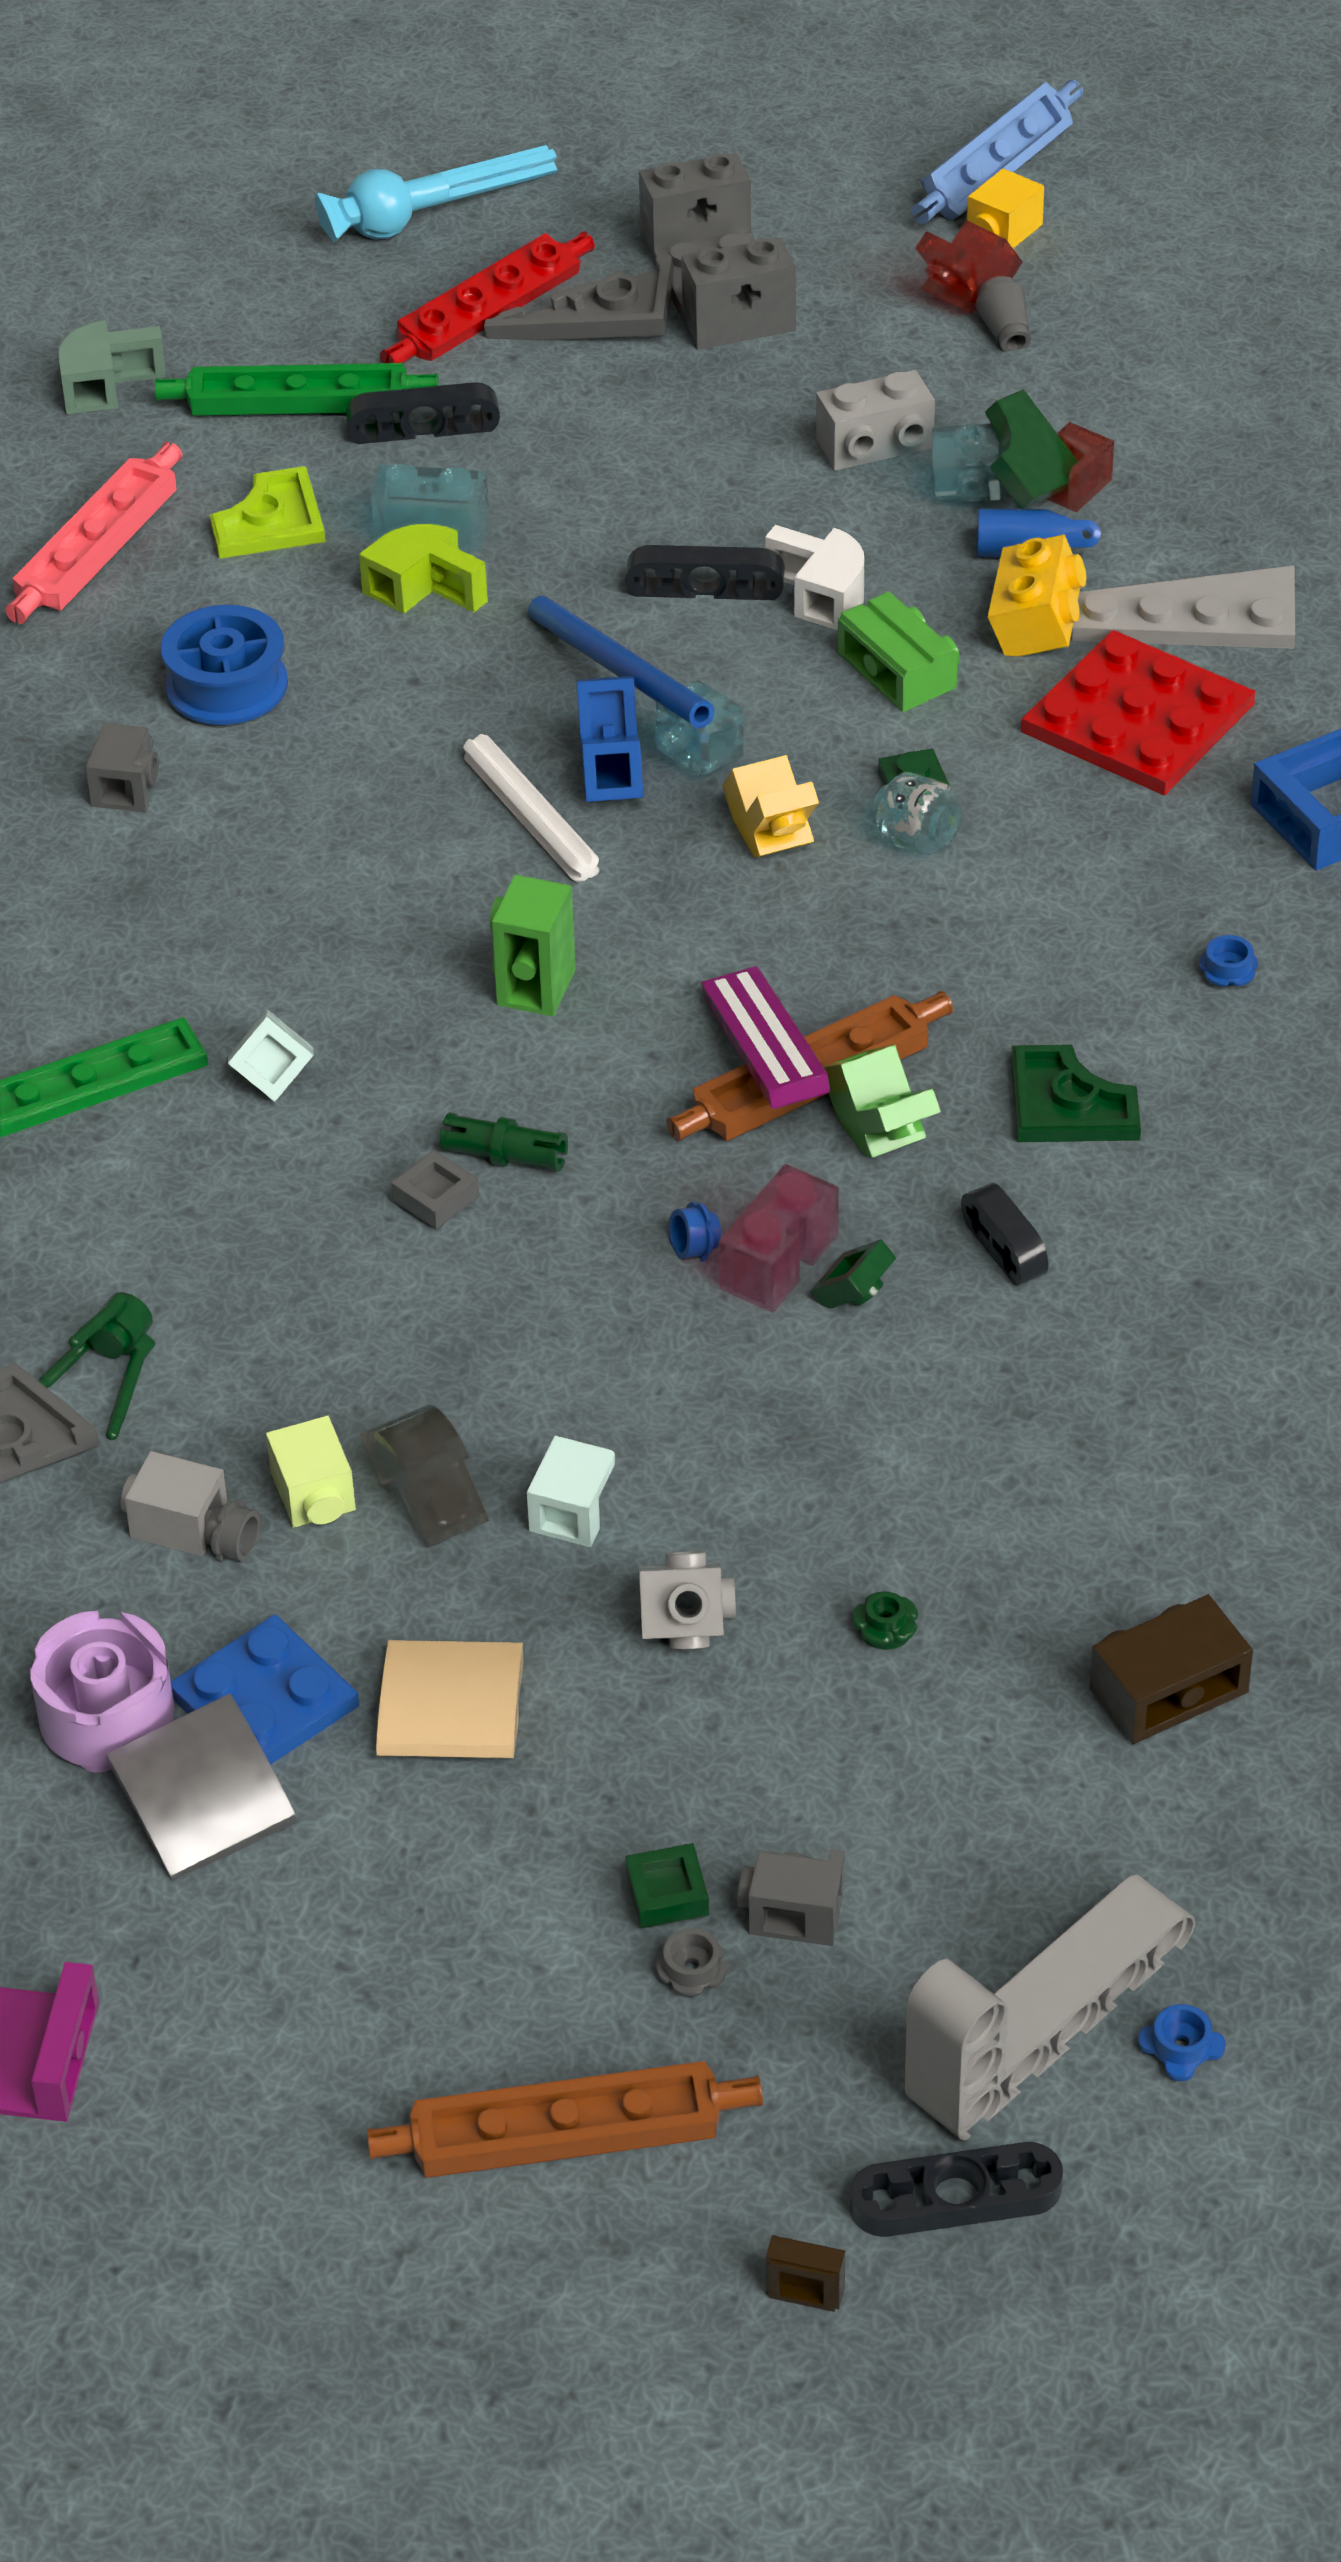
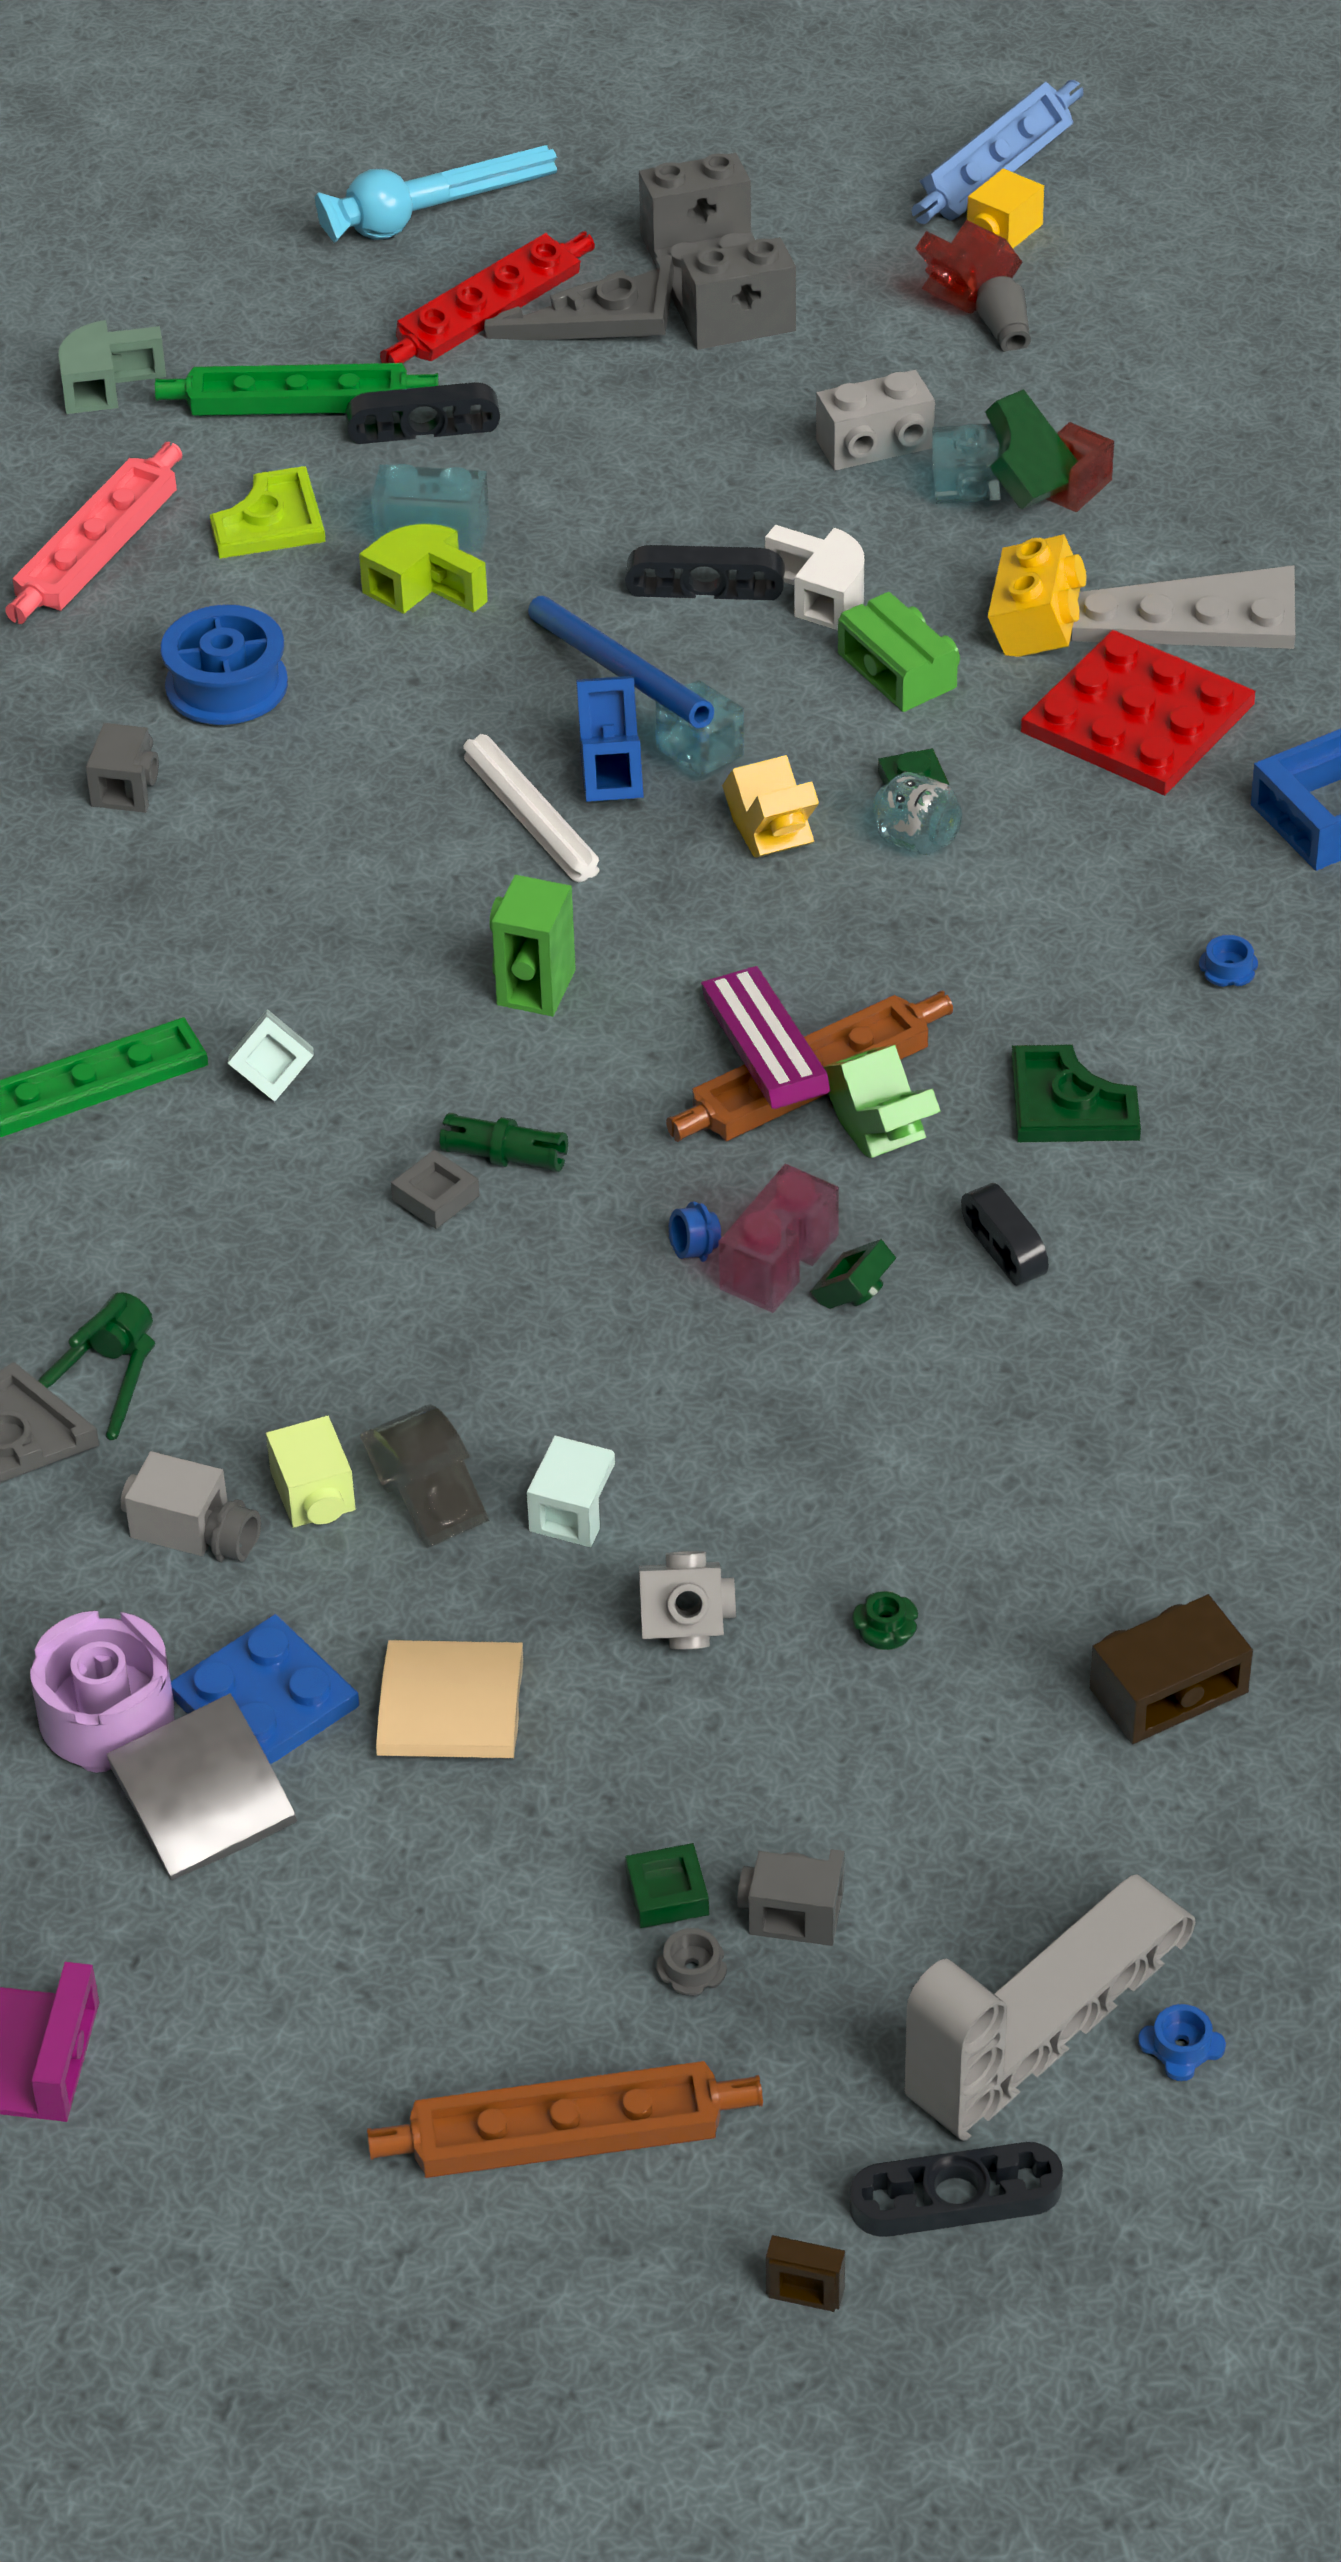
blue piece [977,509,1101,558] -> none

